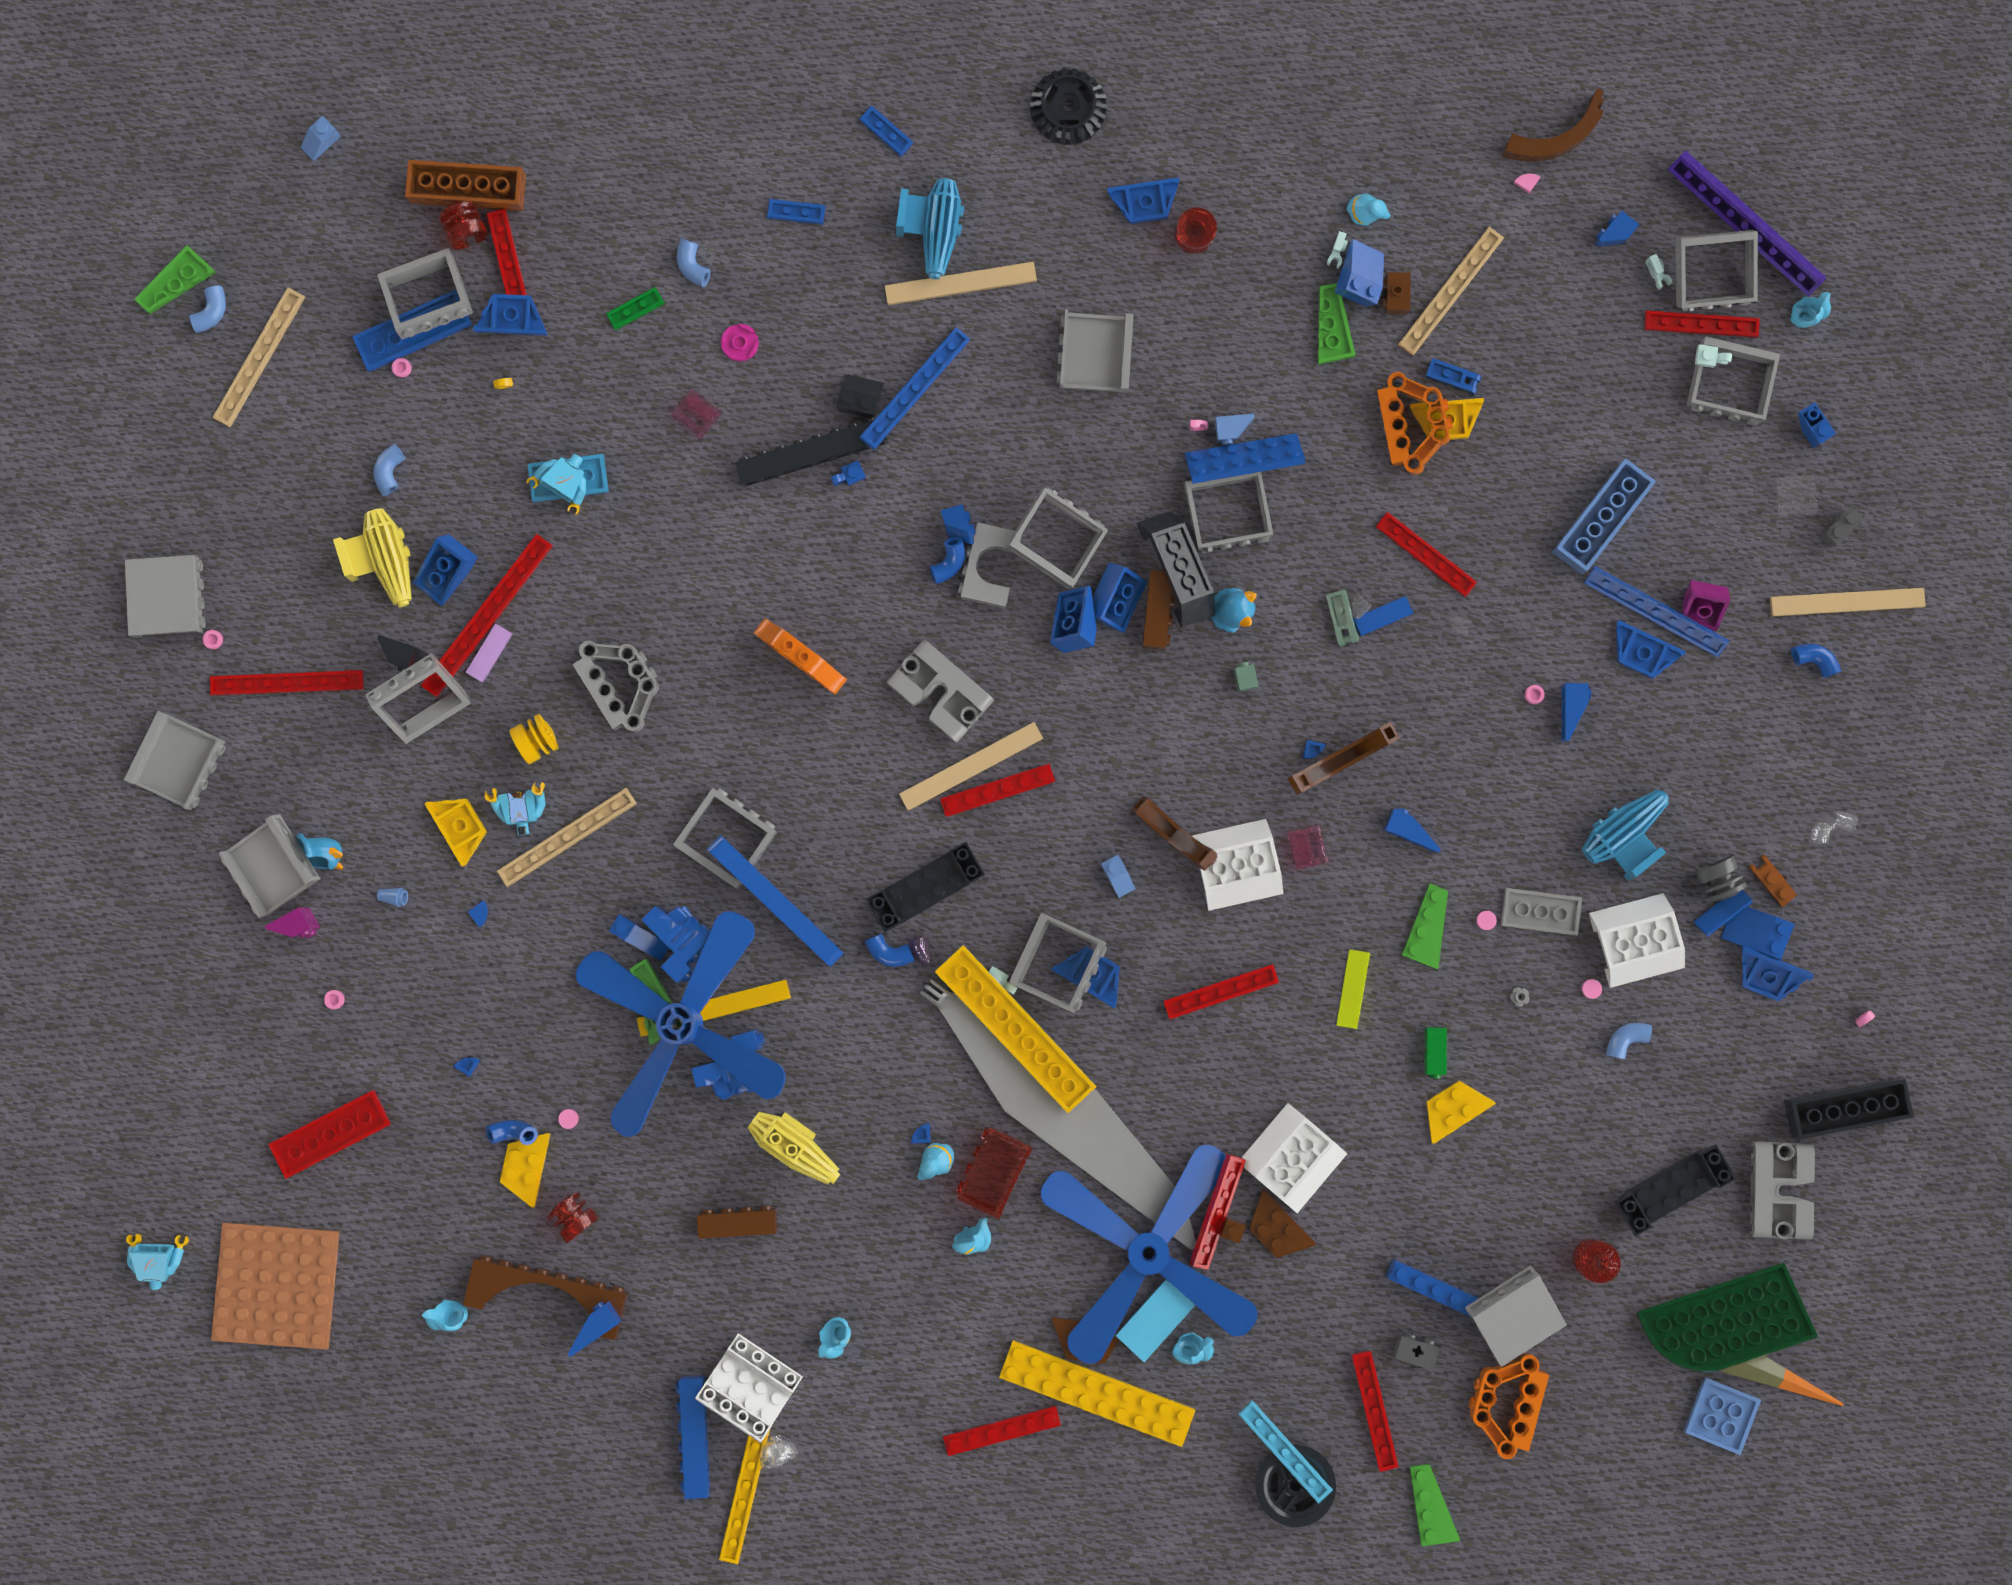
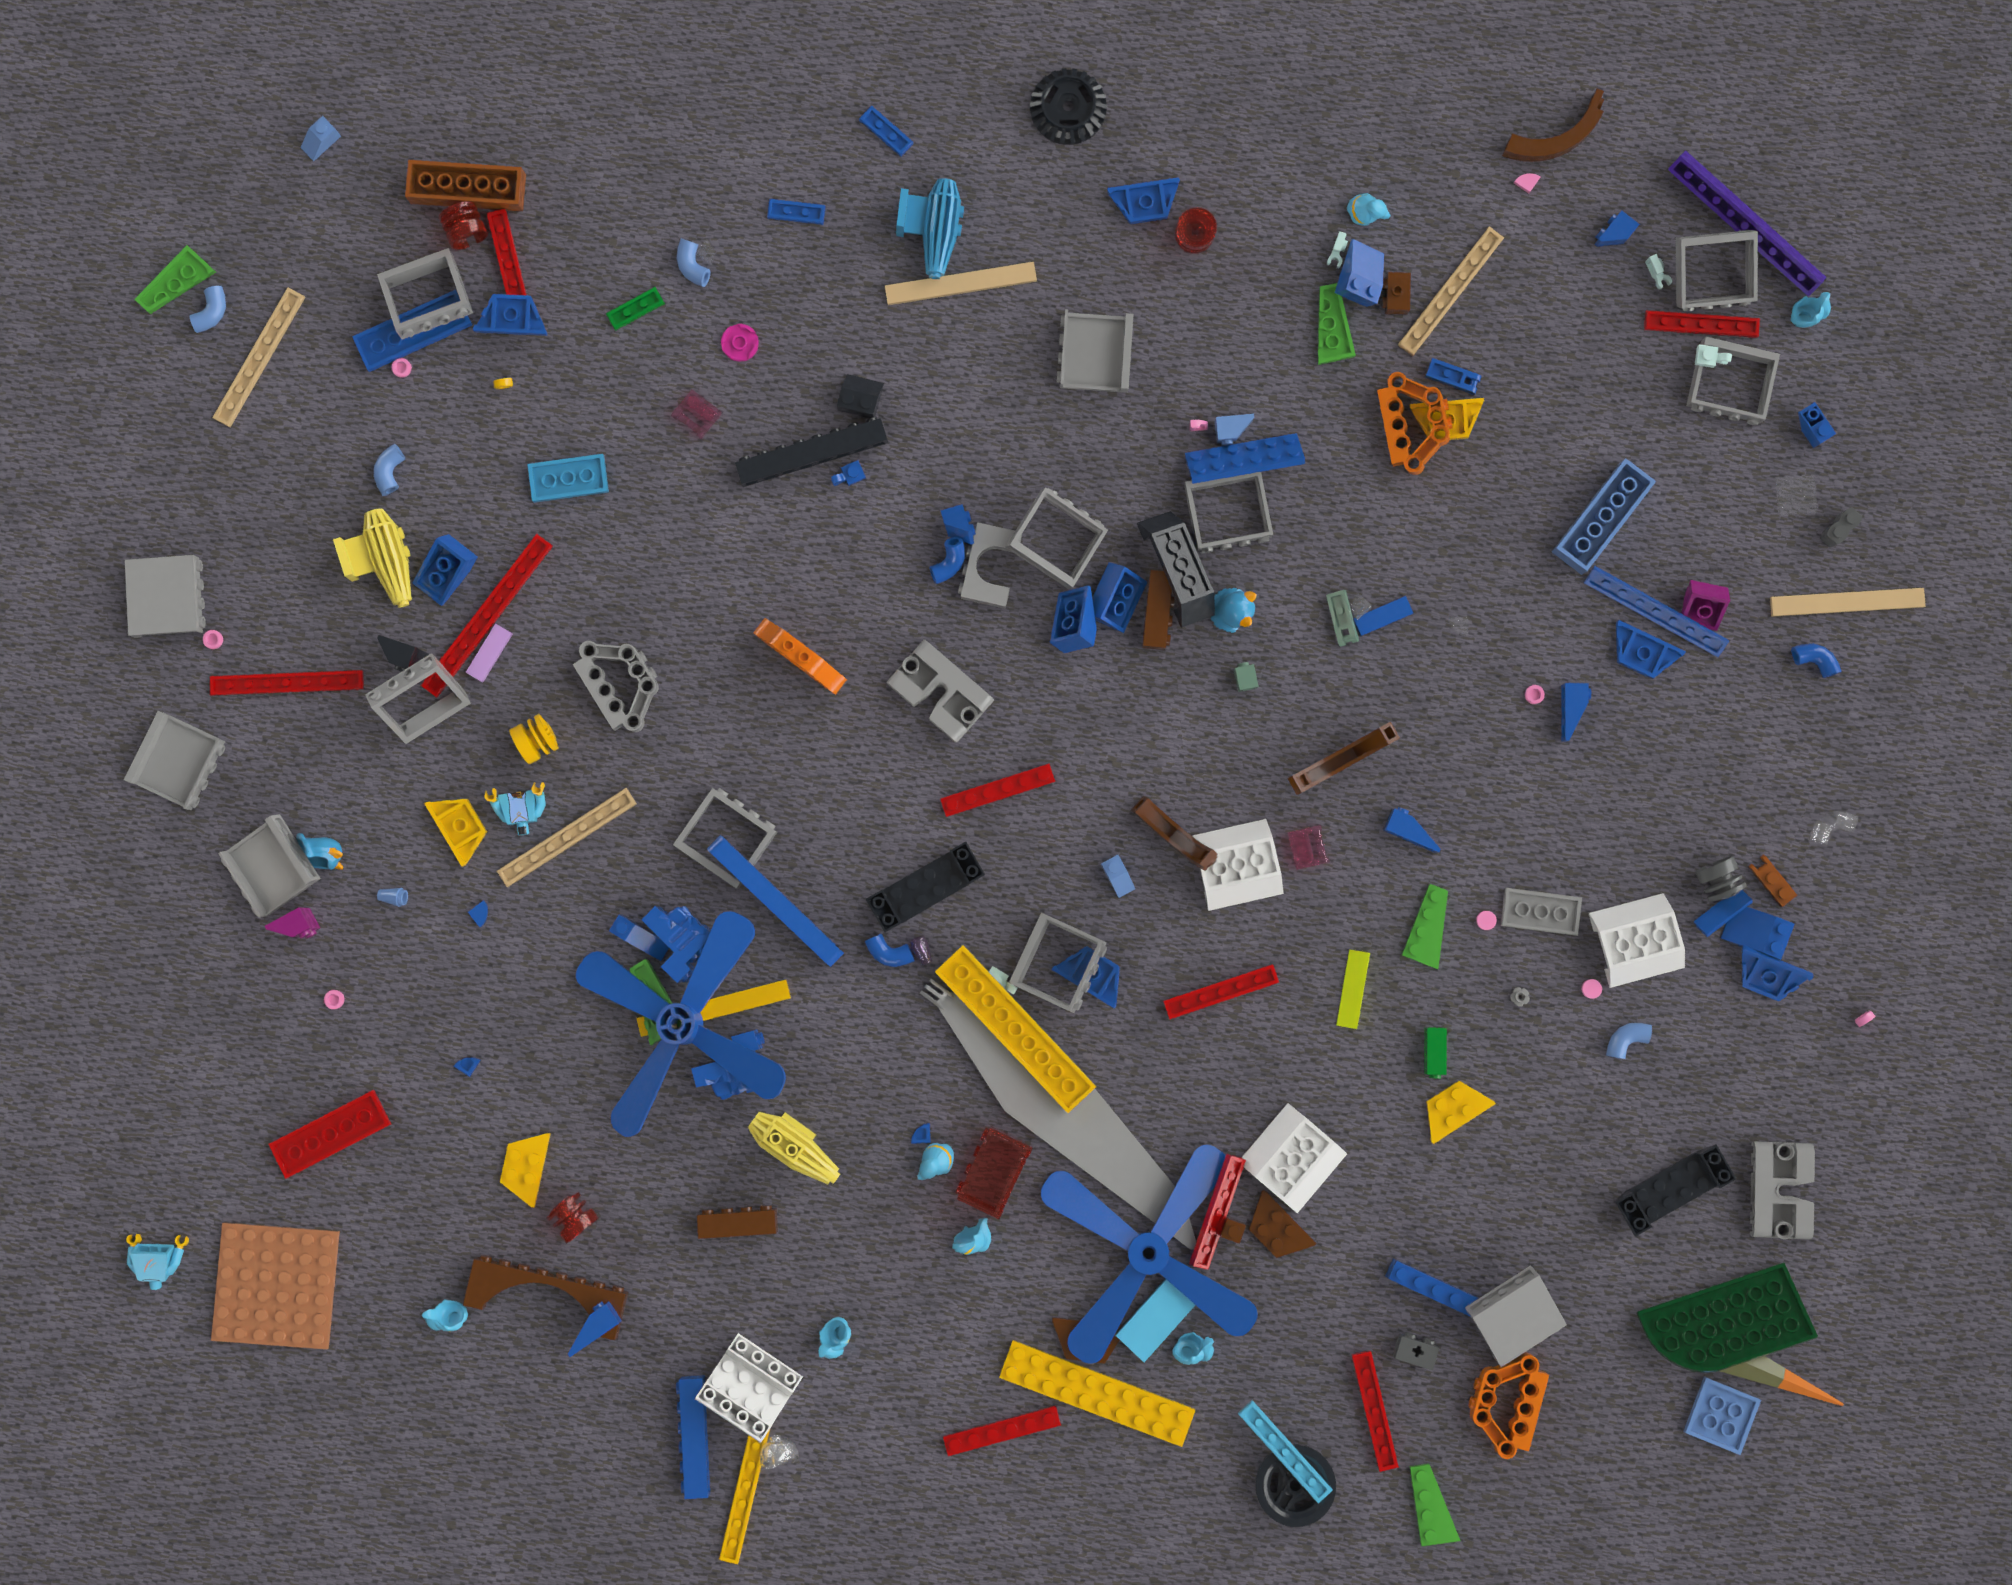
blue cylinder [486,1120,538,1145] -> none
medium azure torso [527,454,586,515] -> none
bright pink tile [559,1109,579,1129] -> none
blue tile [859,327,970,451] -> none
tan tile [900,722,1043,811] -> none
blue tile [1302,740,1325,759] -> none
red tile [1376,512,1477,597] -> none
clear red wheel [1573,1239,1621,1283] -> none
dark azure piece [1582,789,1669,881] -> none
black brick [1784,1078,1914,1140] -> none

